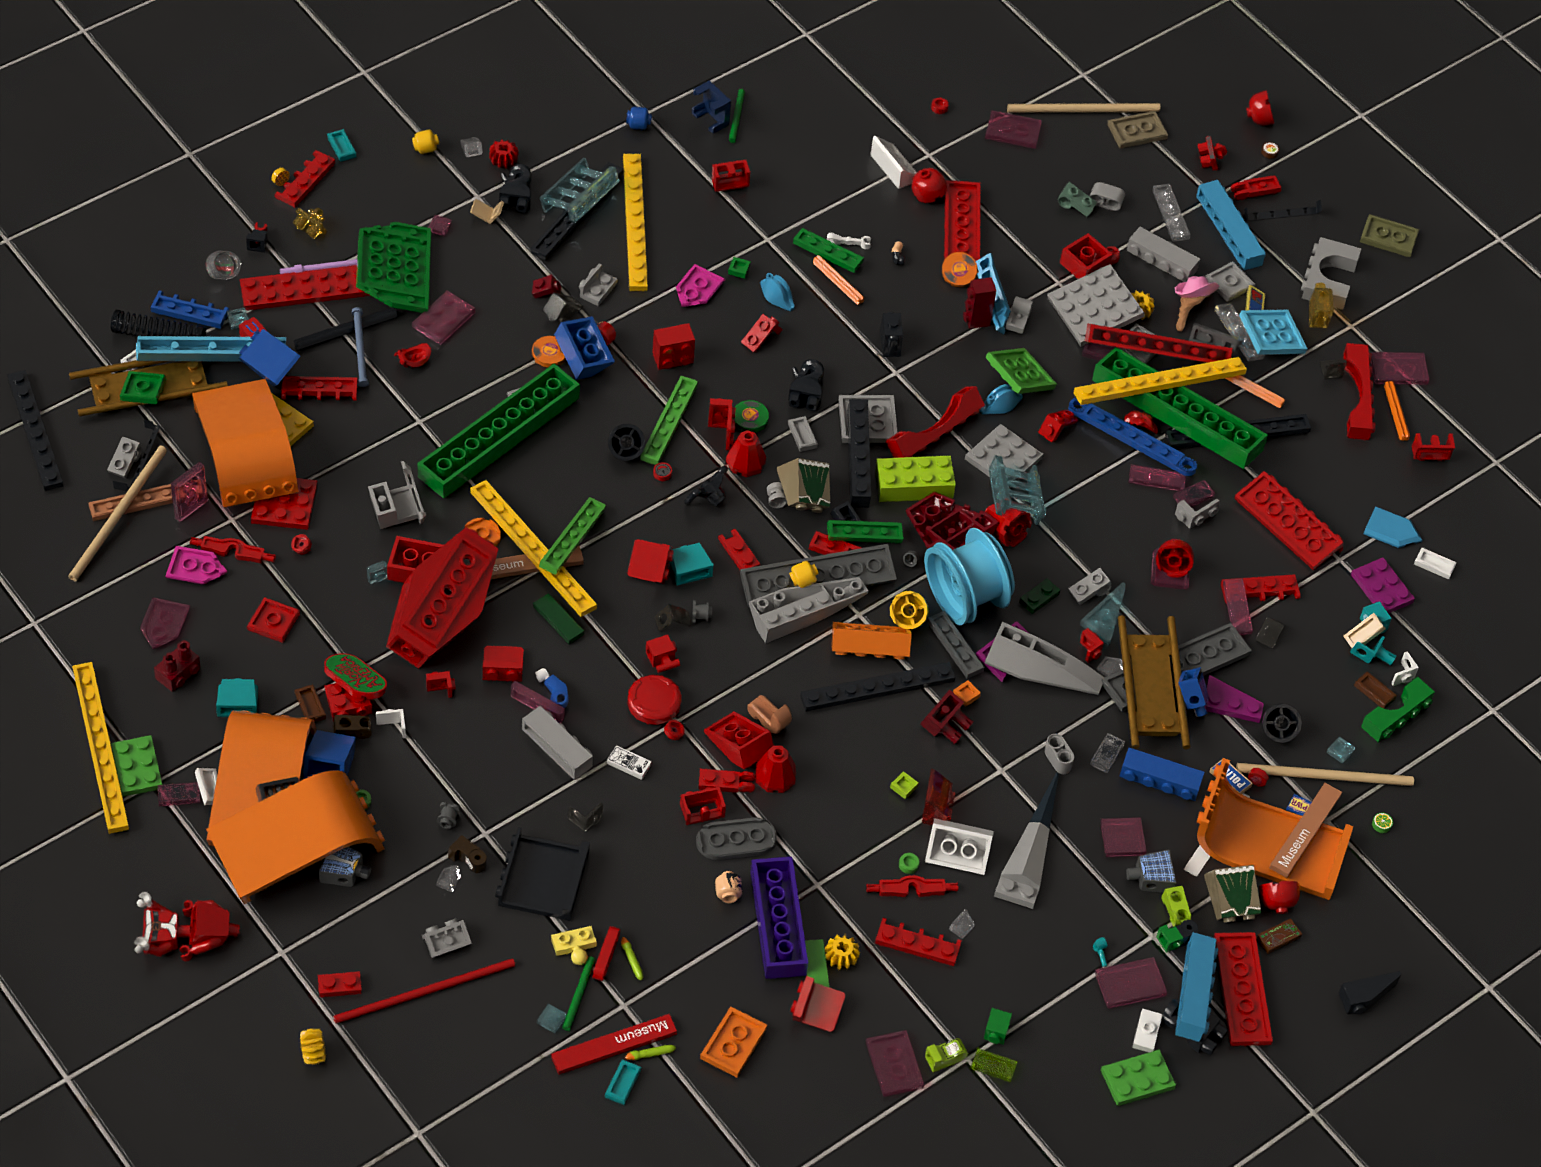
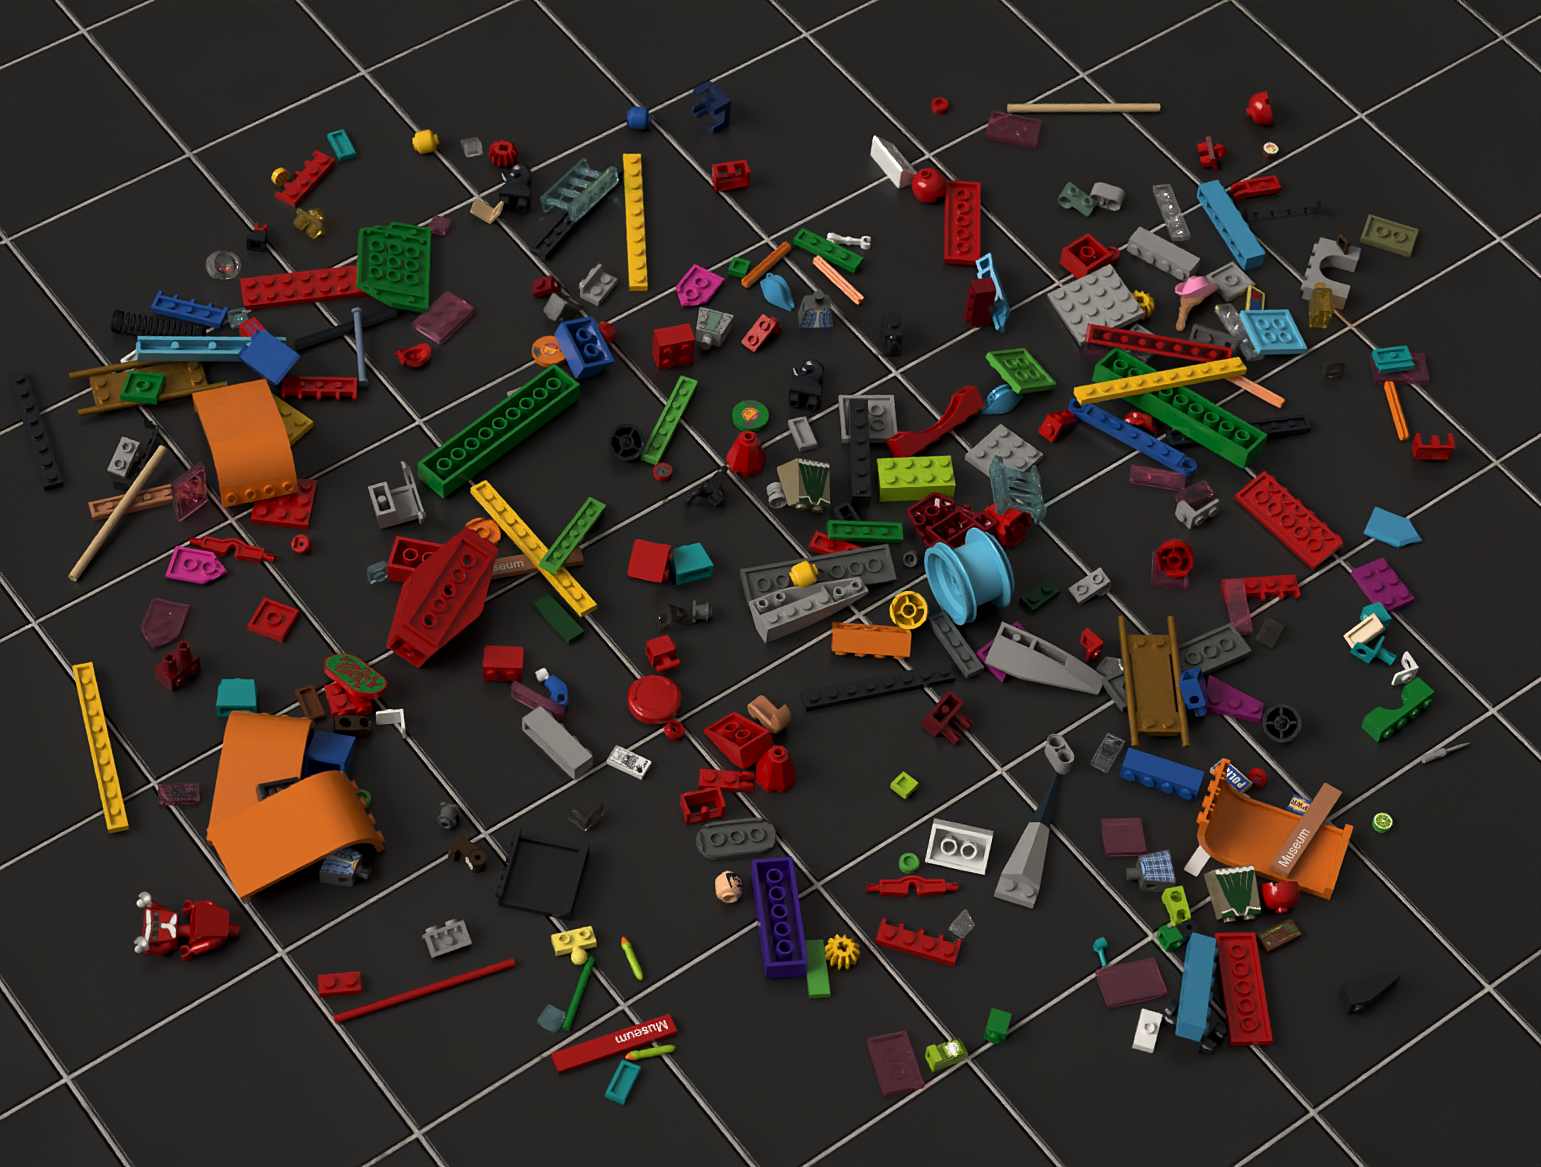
bright green plate [111,735,163,797] -> none
white tile [195,768,217,805] -> none
lavender bar [280,259,357,274] -> none
yellow gear [300,1028,326,1065] -> none
red bracket [426,671,456,698] -> none
clear slope [436,865,461,892] -> none
red beam [593,926,621,981] -> none
orange plate [700,1007,767,1077] -> none
red bracket [708,398,736,450] -> none
red hinge [718,529,760,570] -> none
green bar [729,89,745,143] -> none
red bracket [790,976,845,1032] -> none
black arm [892,241,905,265] -> none
clear red slope [922,769,955,825] -> none
orange tile [942,252,977,287] -> none
orange plate [953,680,981,707] -> none
clear neon green tile [971,1048,1017,1082] -> none
light grey plate [1005,296,1033,334] -> none
clear light blue wing [1080,582,1126,646] -> none
bright green plate [1101,1050,1176,1106] -> none
dark tan tile [1107,111,1168,149] -> none
tan piece [1236,763,1414,786] -> none
clear light blue plate [1327,737,1355,764] -> none
red arch [1343,343,1375,440] -> none
reddish brown tile [1354,672,1397,709] -> none
white tile [1414,548,1457,579] -> none
none -> light grey torso [696,307,733,350]
none -> orange axle [741,242,791,288]
none -> dark grey torso [798,291,834,328]
none -> dark brown slope [1336,231,1351,255]
none -> teal plate [1371,345,1415,374]
none -> light grey piece [1421,743,1470,763]

